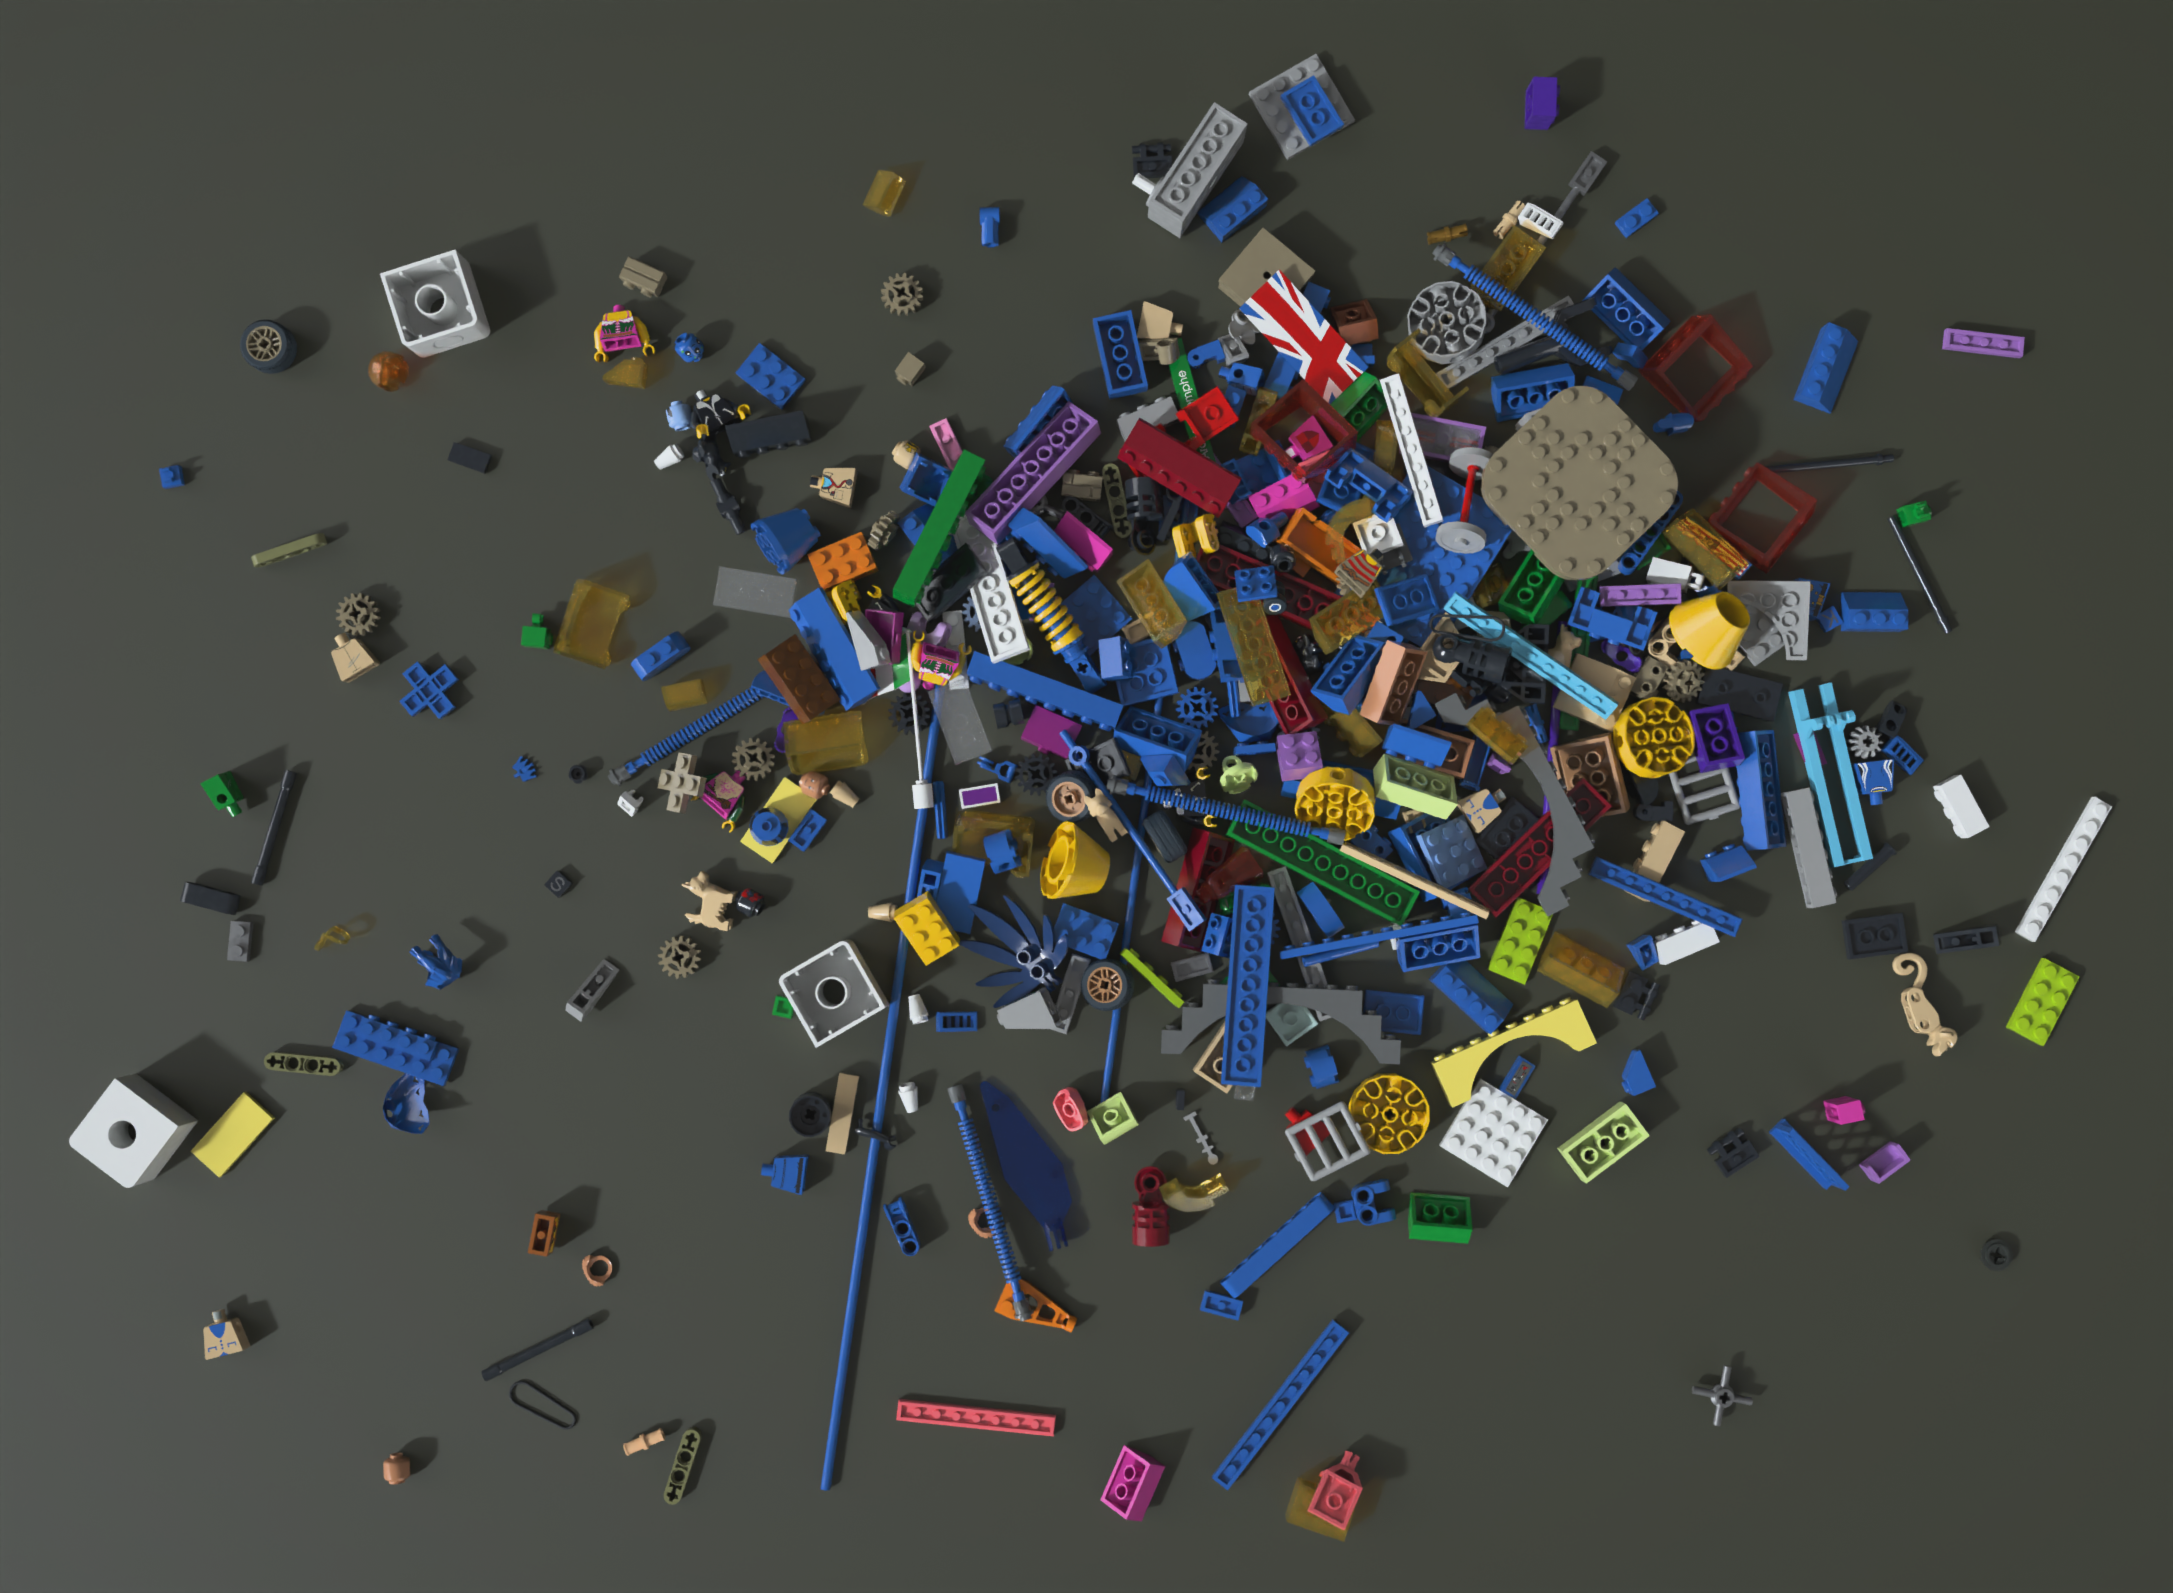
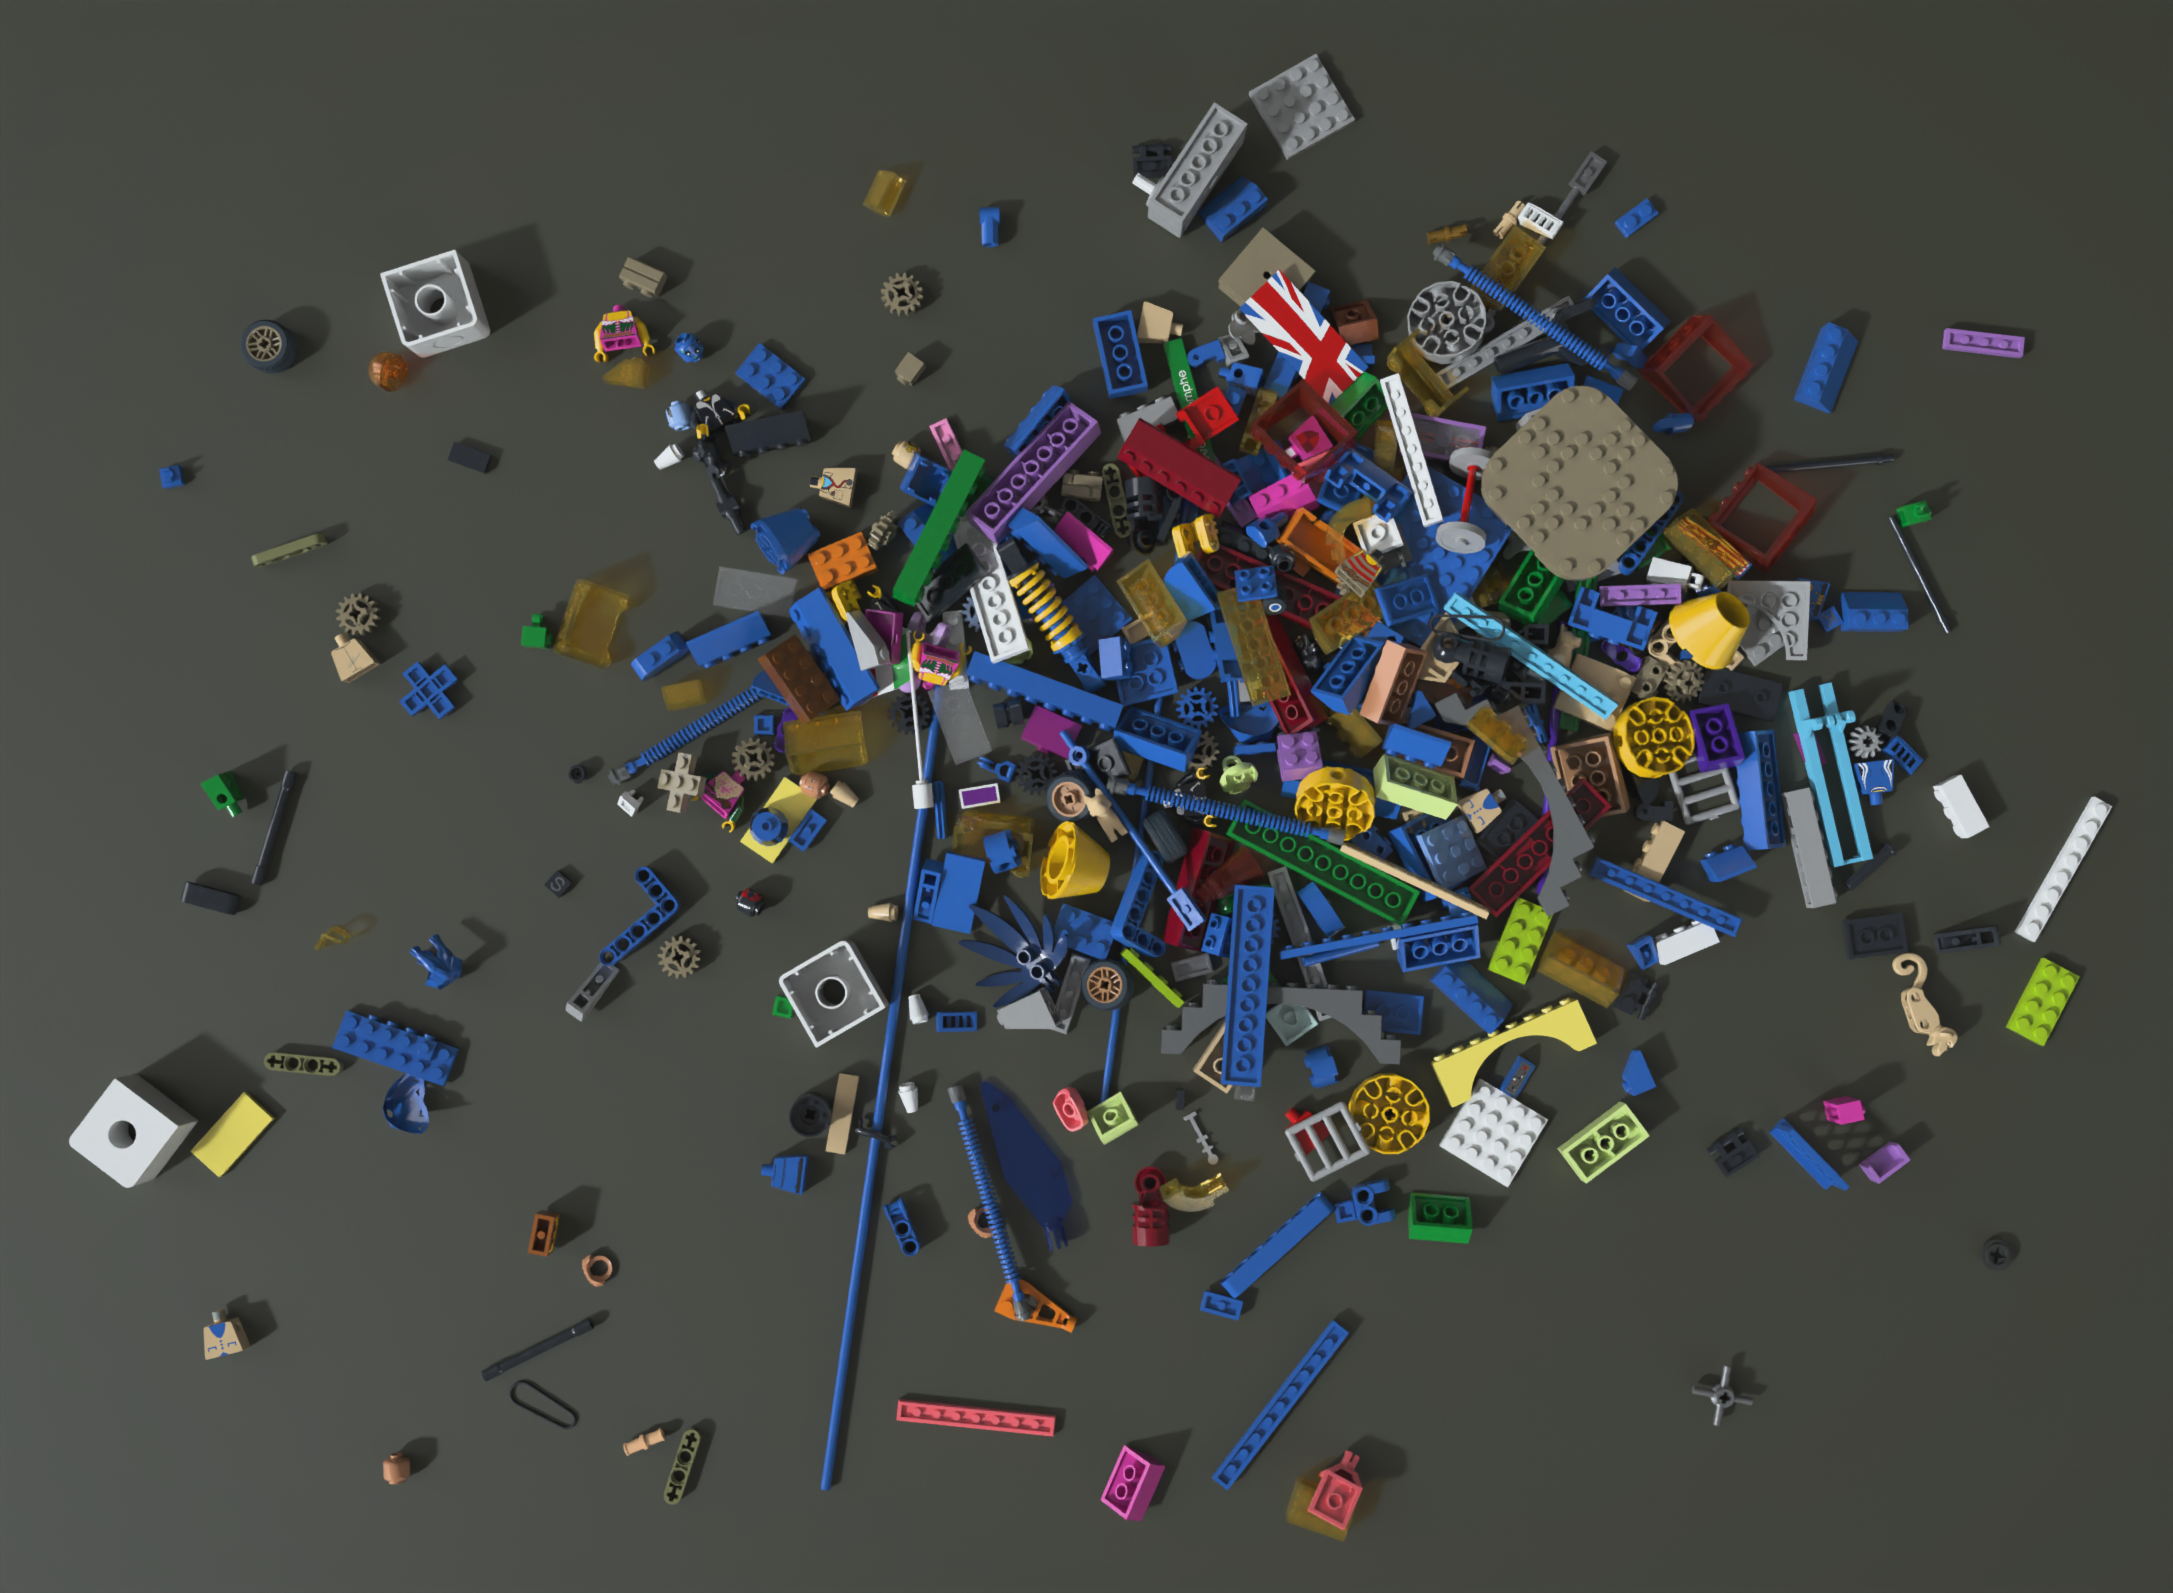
flat silver plate [227,921,253,962] -> none
blue piece [512,756,537,782] -> none
tan animal [682,871,738,931] -> none
yellow brick [894,891,960,965] -> none
dark tan plate [1138,338,1180,365] -> none
blue slope [1140,755,1191,787] -> none
blue plate [1280,75,1344,147] -> none
dark purple brick [1524,77,1560,130] -> none
none -> blue beam [599,867,681,966]
none -> blue slope [686,611,773,669]
none -> blue tile [754,715,775,735]
none -> blue beam [1111,851,1166,957]

